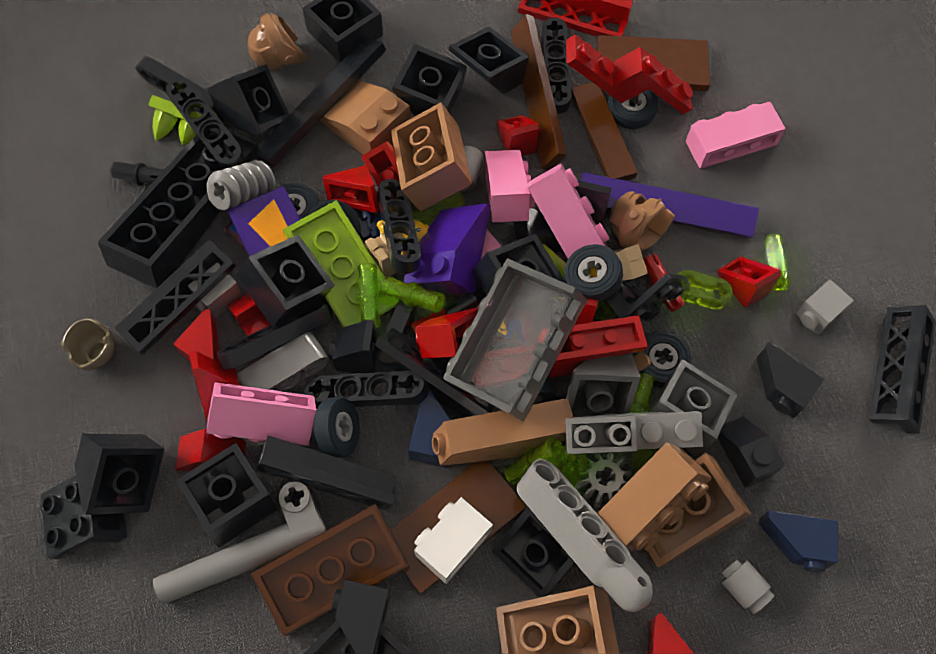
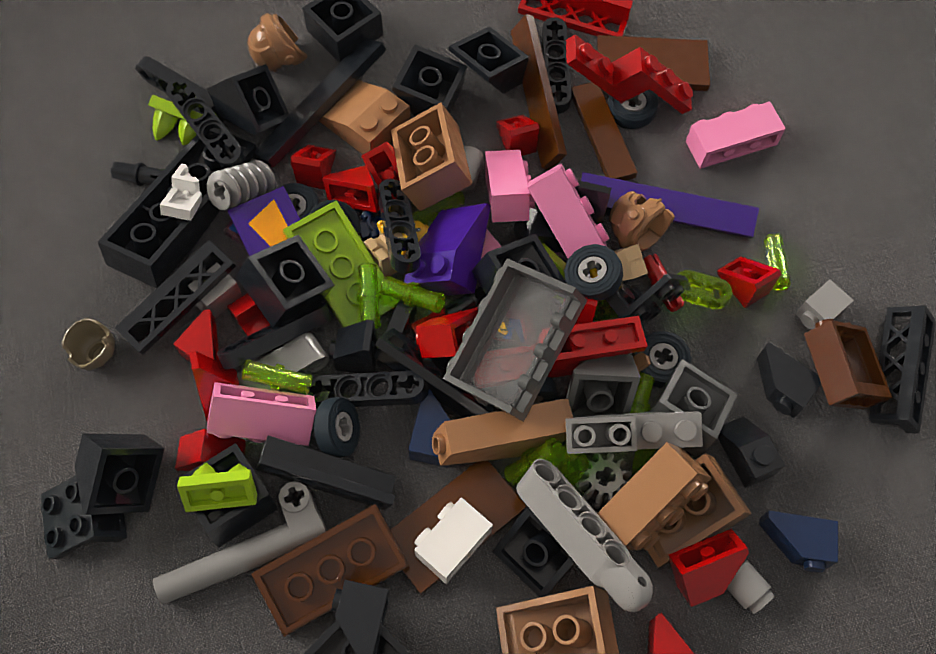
none -> white slope [160,164,202,221]
none -> lime tile [177,463,258,512]
none -> clear neon green pin [242,359,312,395]
none -> red slope [291,145,336,190]
none -> red slope [668,529,749,607]
none -> reddish brown window [804,319,892,410]

